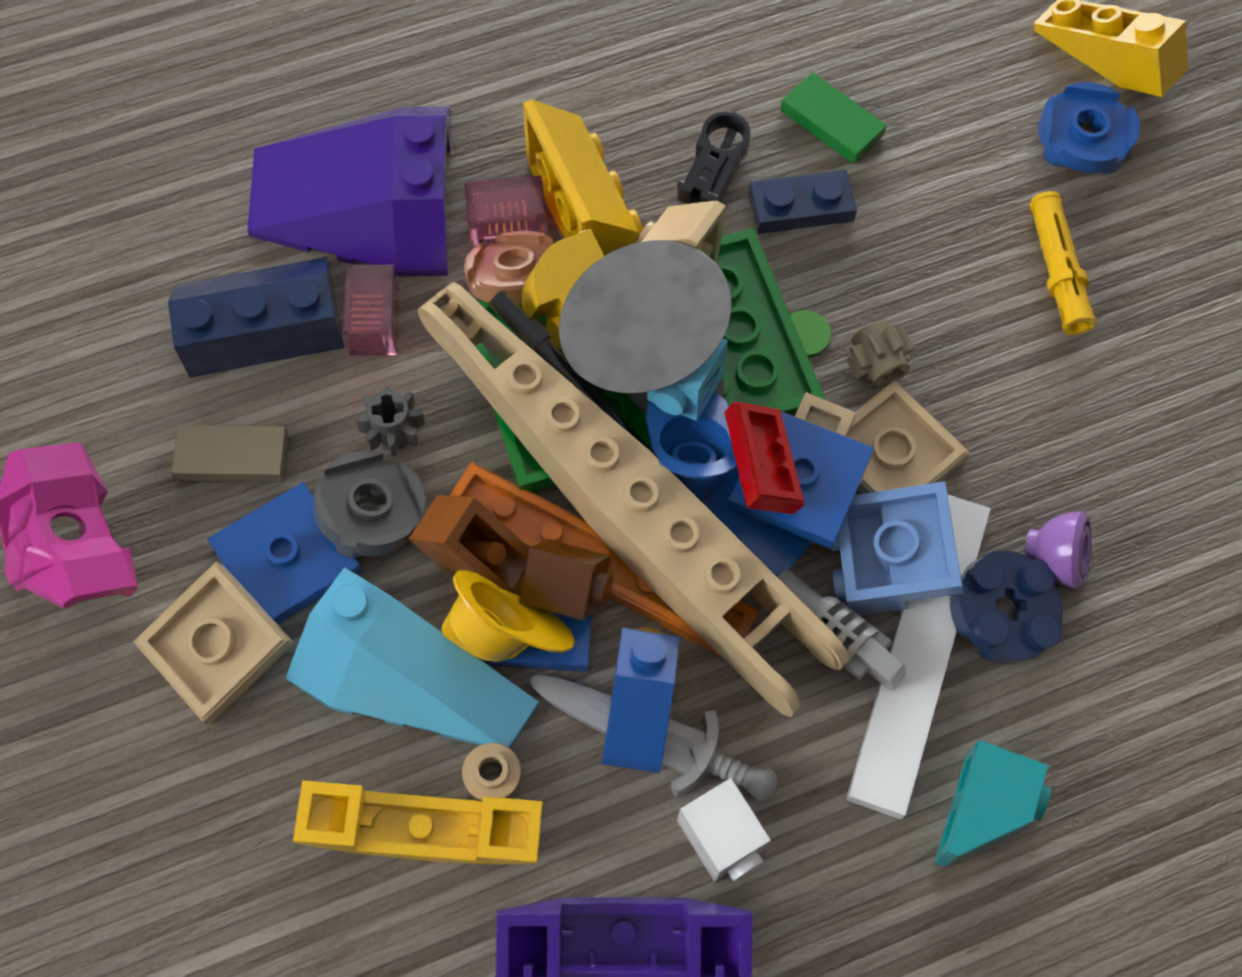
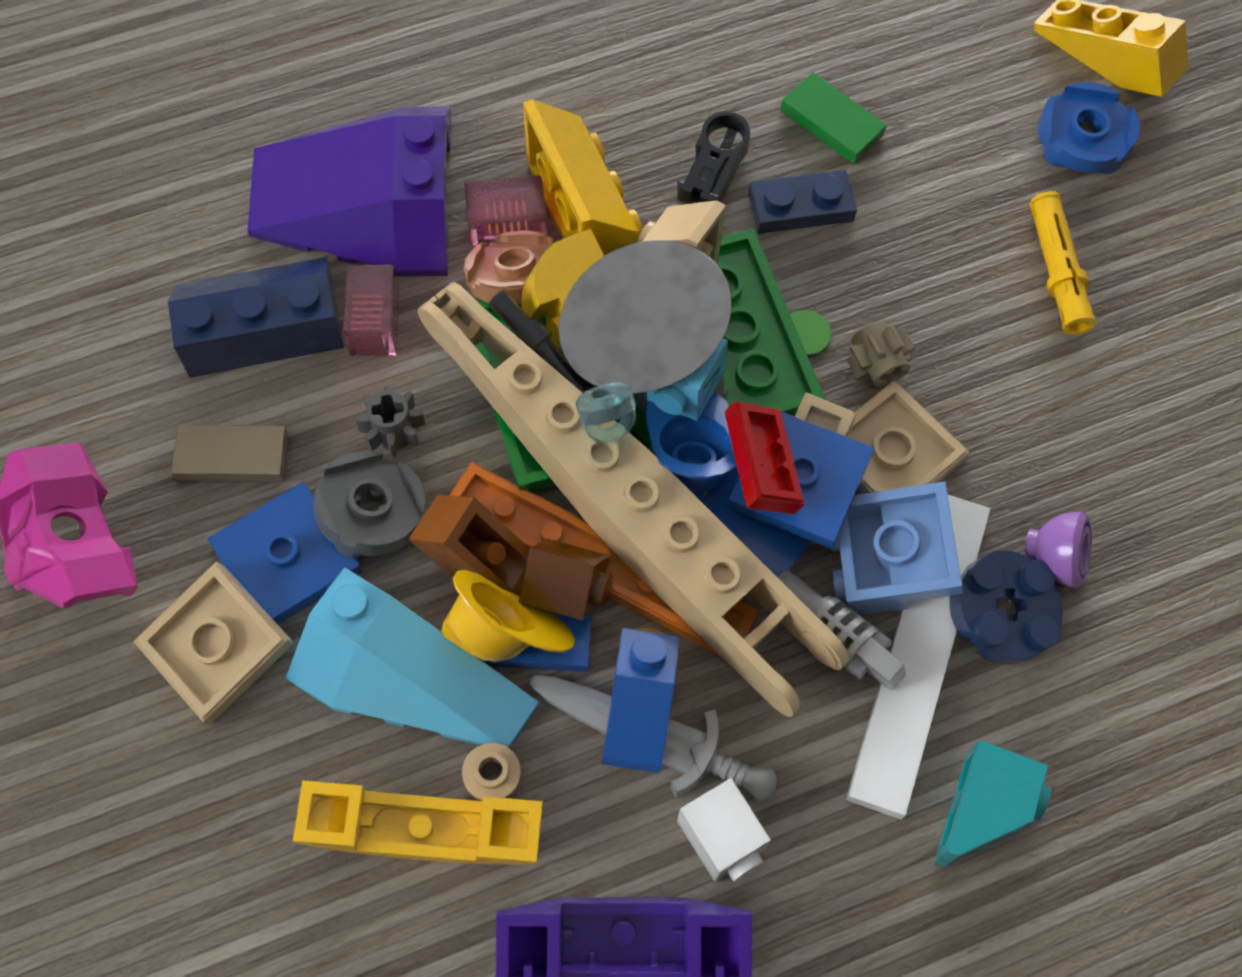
none -> clear light blue tile [575,382,636,443]

